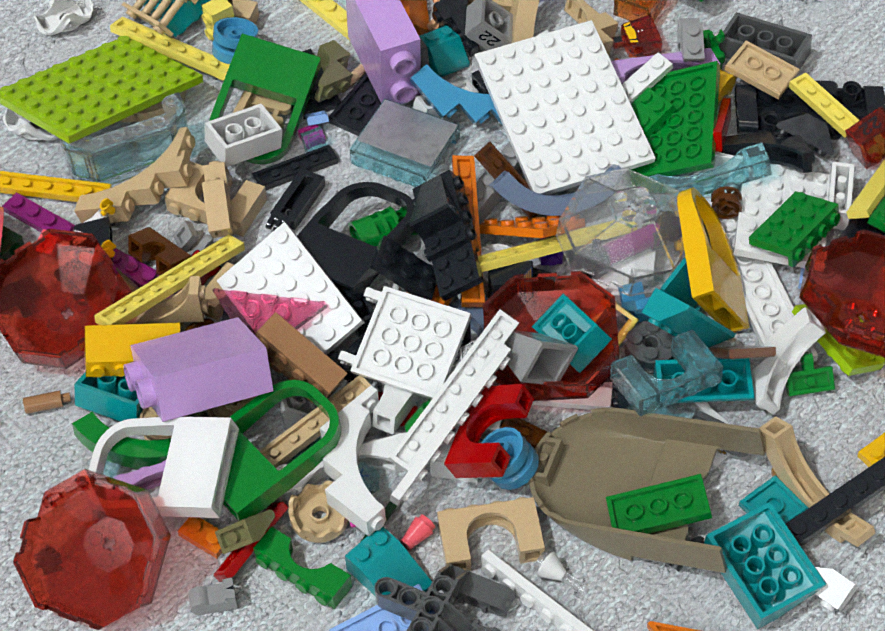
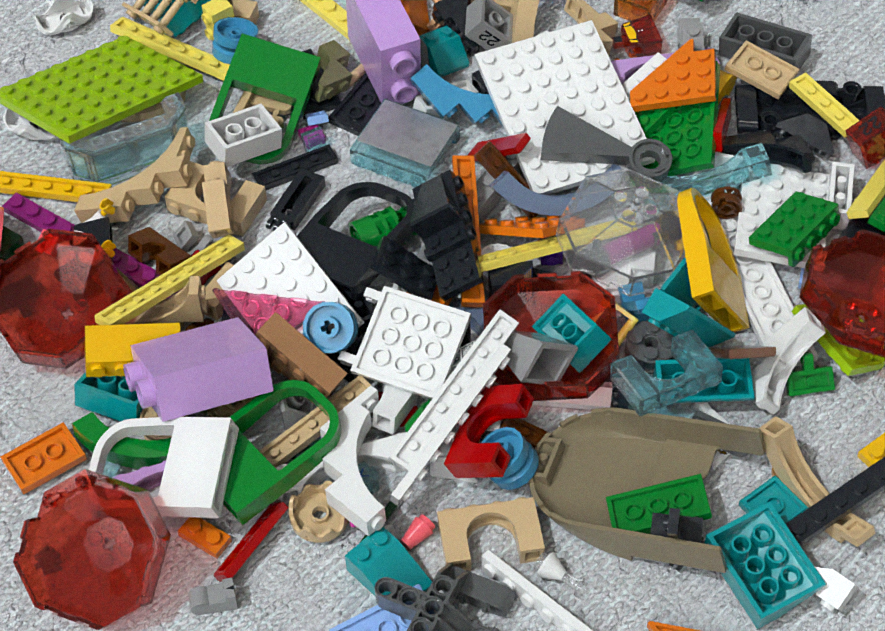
medium nougat cylinder [23,390,71,414] -> none
olive tile [214,510,275,554] -> none
green arch [253,527,352,609] -> none
green plate [703,29,725,70] -> none
none -> orange plate [0,422,87,495]
none -> dark azure wheel [303,302,358,353]
none -> red tile [467,133,531,161]
none -> dark grey piece [540,105,673,185]
none -> orange wing [630,39,716,112]
none -> black bracket [650,508,703,543]

